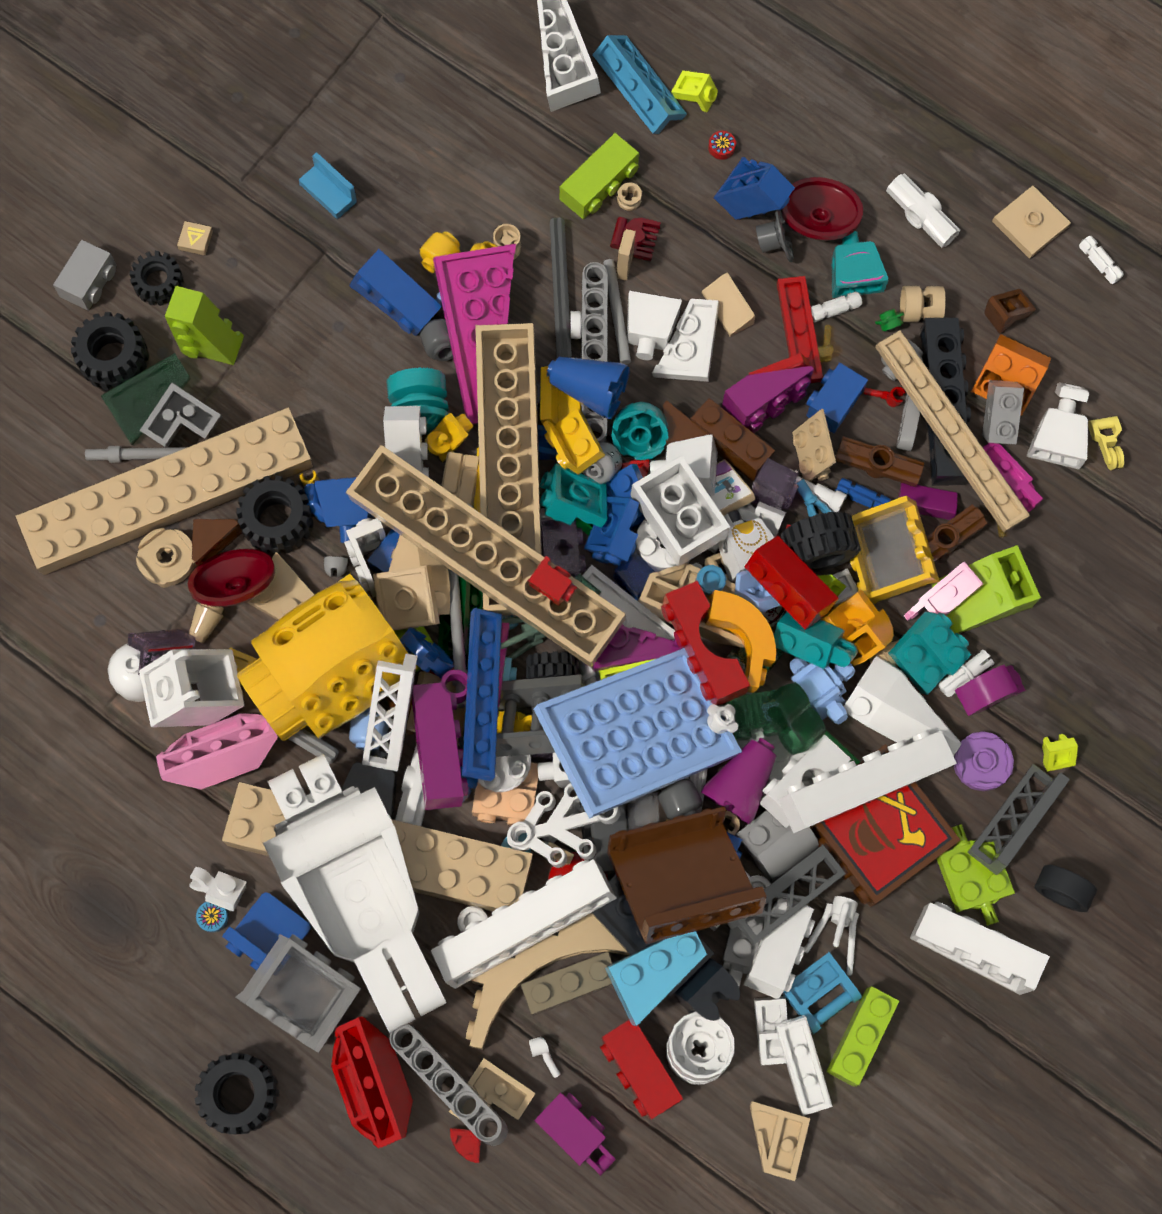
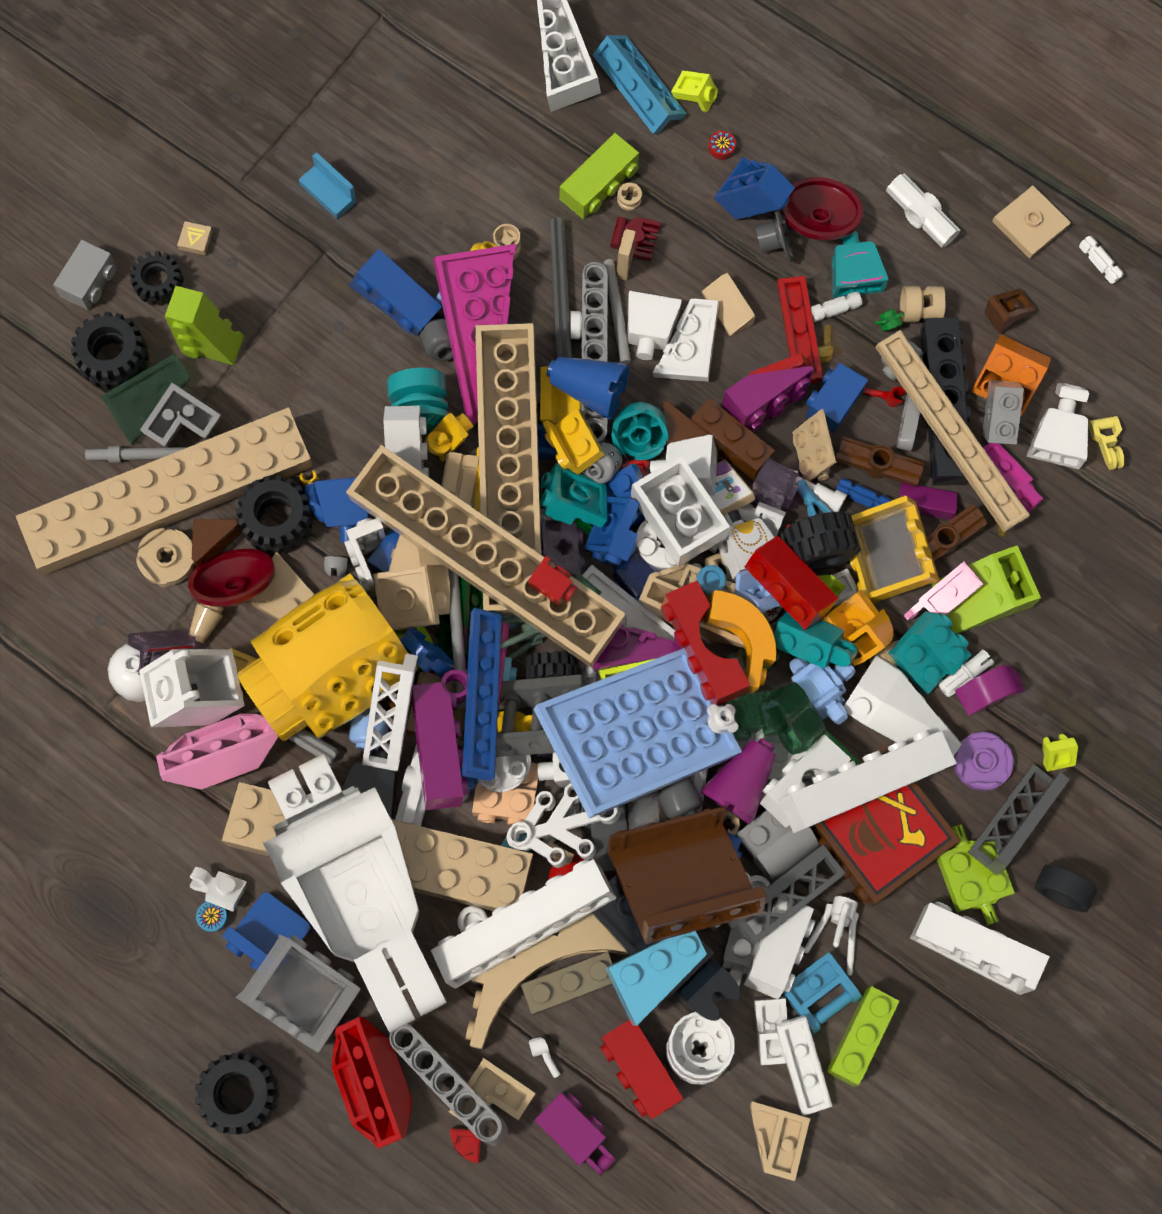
yellow head [420,231,461,273] -> none

